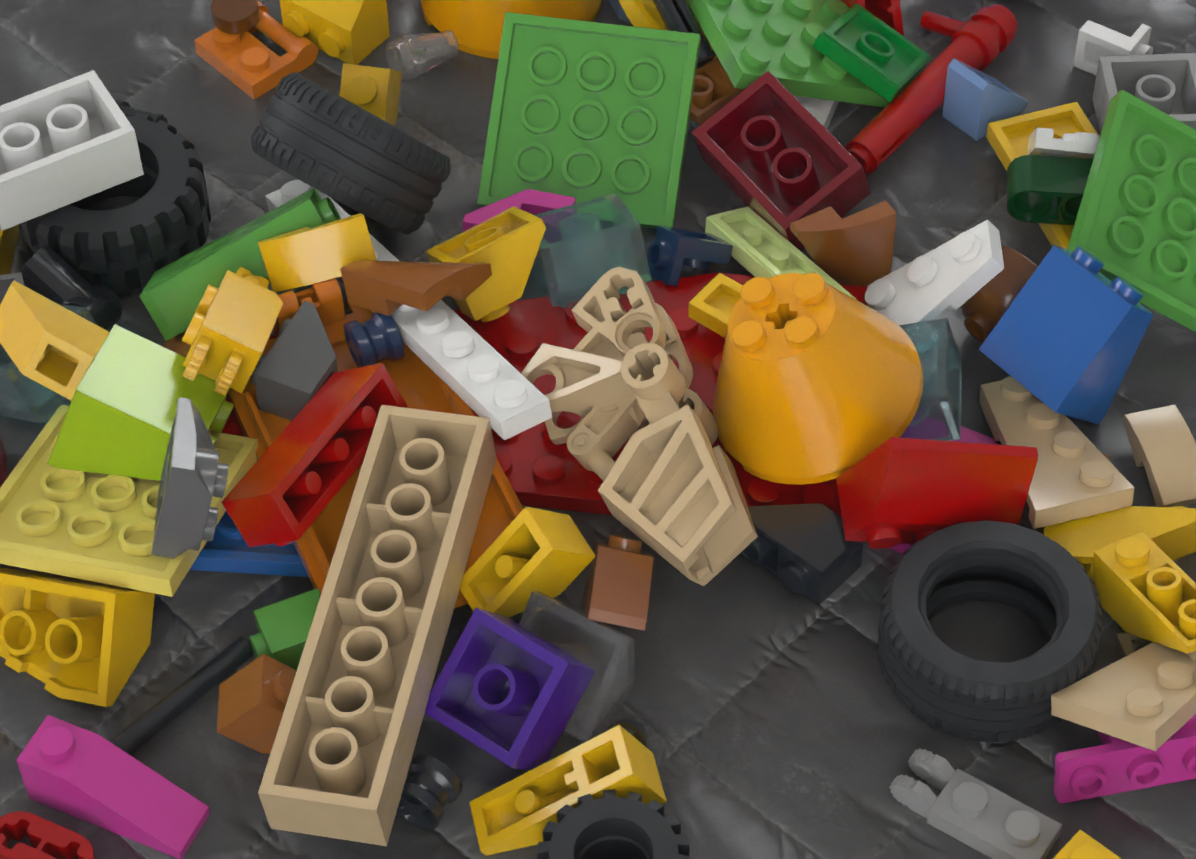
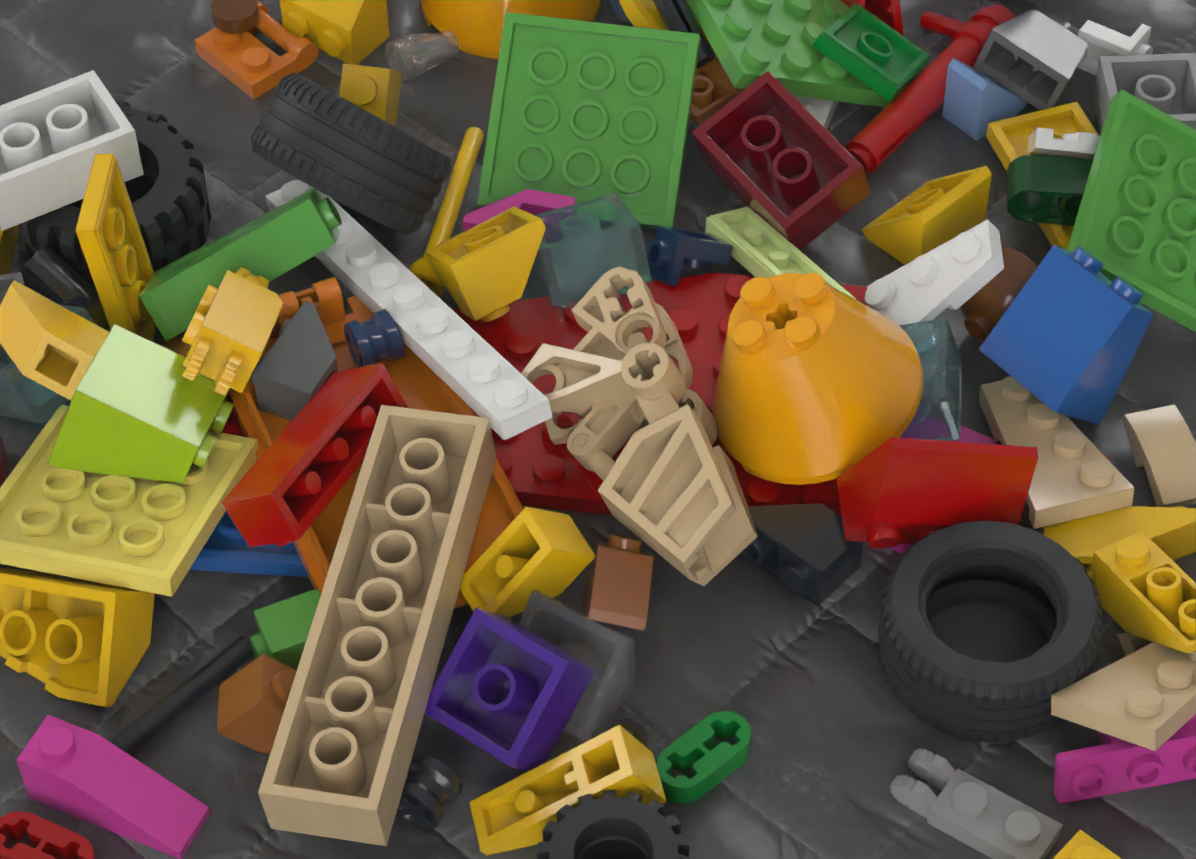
dark grey slope [151,397,229,558] -> none
yellow slope [257,213,377,292] -> none
dark orange slope [340,260,492,316] -> none
yellow plate [688,273,743,337] -> none
dark orange slope [790,200,897,287] -> none
none -> yellow tile [75,153,157,342]
none -> yellow piece [408,127,484,298]
none -> green beam [656,711,752,804]
none -> yellow slope [862,166,992,265]
none -> dark grey torso [973,10,1088,110]

